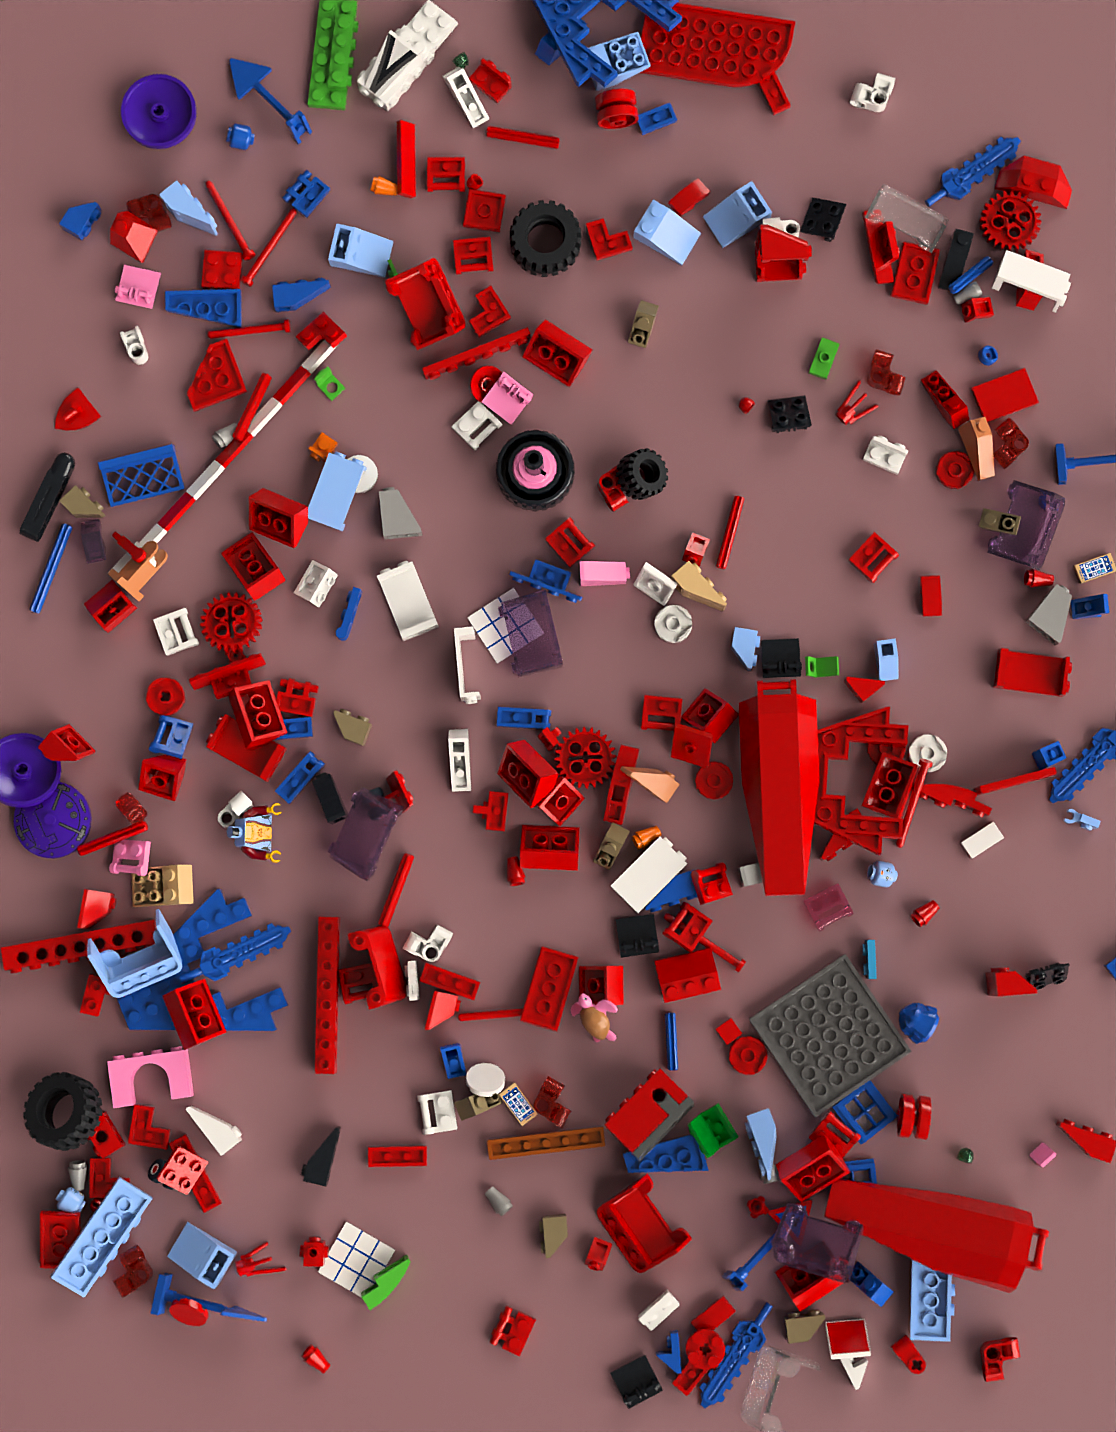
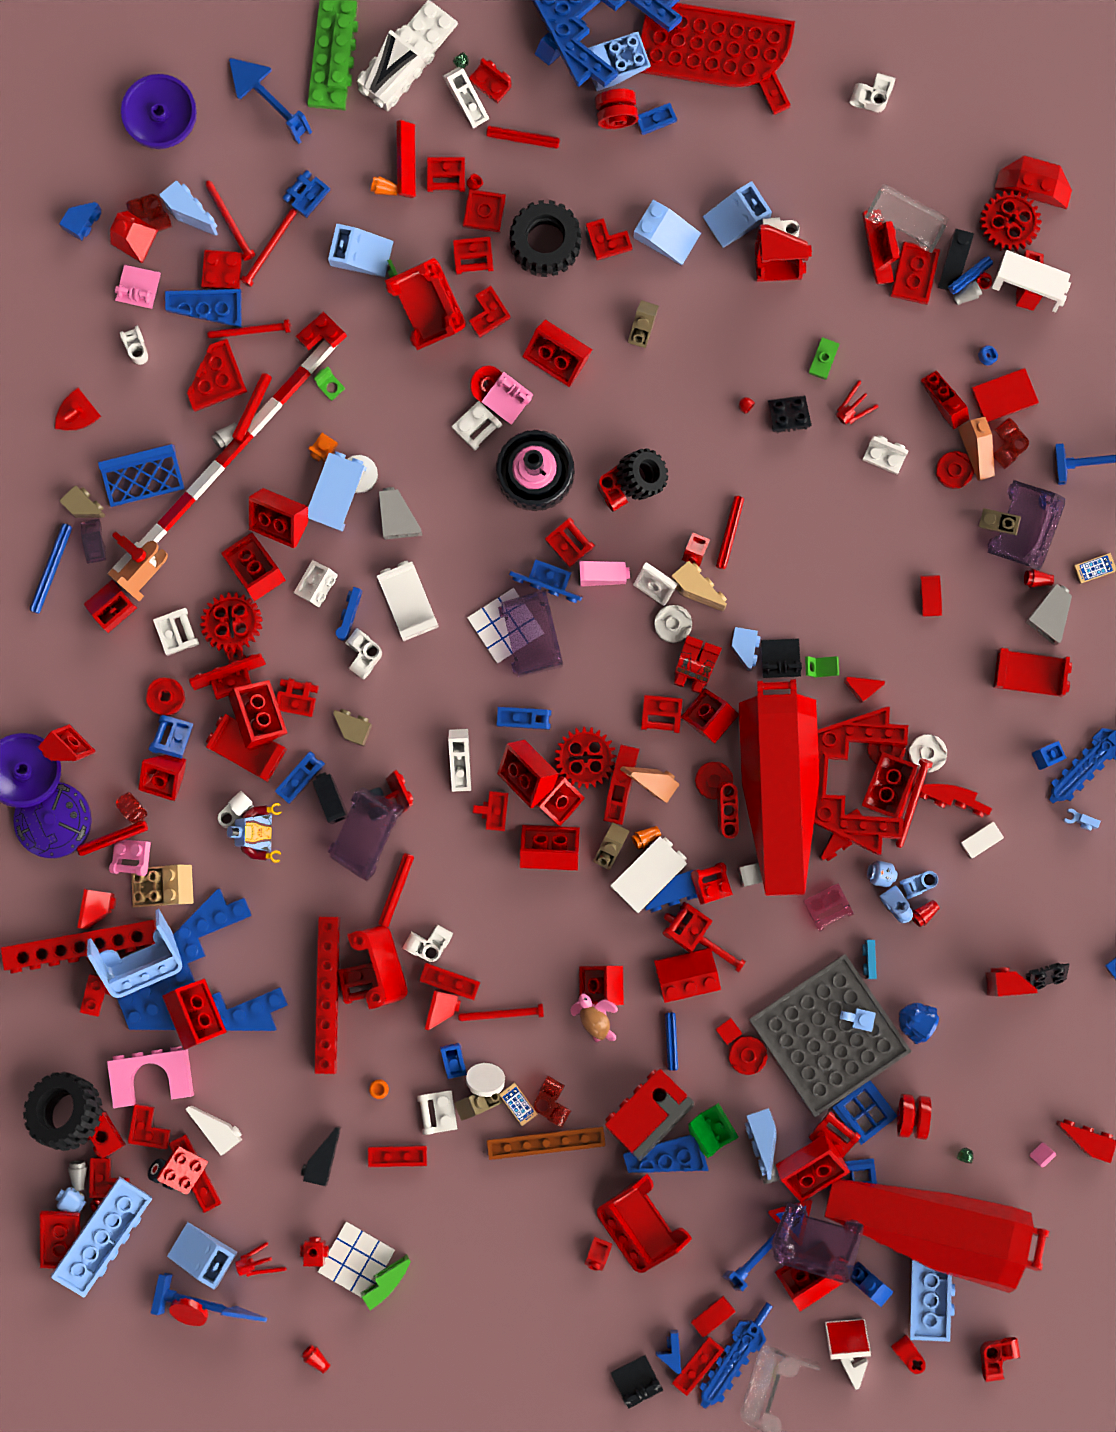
black piece [19,452,75,542] -> none
clear red piece [113,1245,153,1298] -> none
blue bar [179,923,291,983] -> none
blue head [226,123,255,150] -> none
blue slope [272,278,331,312] -> none
blue plate [275,717,313,740] -> none
white wing [404,961,420,1001] -> none
red plate [422,327,531,380] -> none
white panel [454,627,481,704] -> none
light grey cone [485,1186,513,1216] -> none
red plate [490,1306,536,1357] -> none
red cone [507,856,526,886] -> none
red tile [520,946,579,1032] -> none
red tile [537,727,562,751] -> none
dark tan slope [539,1214,568,1258] -> none
black hinge [615,914,659,958] -> none
white bracket [638,1290,680,1330] -> none
red slope [668,178,710,217] -> none
red plate [671,723,714,768] -> none
red plate [686,1328,725,1370] -> none
red plate [747,1196,769,1219] -> none
dark tan slope [784,1309,825,1344] -> none
black hinge [800,198,847,242] -> none
red plate [848,532,899,583] -> none
clear red piece [867,349,906,395] -> none
light blue slope [874,639,898,681] -> none
blue bar [925,137,1021,207] -> none
red bracket [961,297,994,322] -> none
red tile [974,767,1057,795] -> none
blue slope [1071,594,1109,619] -> none
none -> white piece [345,628,382,680]
none -> orange plate [369,1079,389,1099]
none -> red hips [674,635,722,694]
none -> red beam [717,781,739,839]
none -> light blue plate [839,1008,876,1032]
none -> light blue piece [879,885,913,923]
none -> light blue piece [899,871,939,899]
none -> red hinge [977,272,992,289]

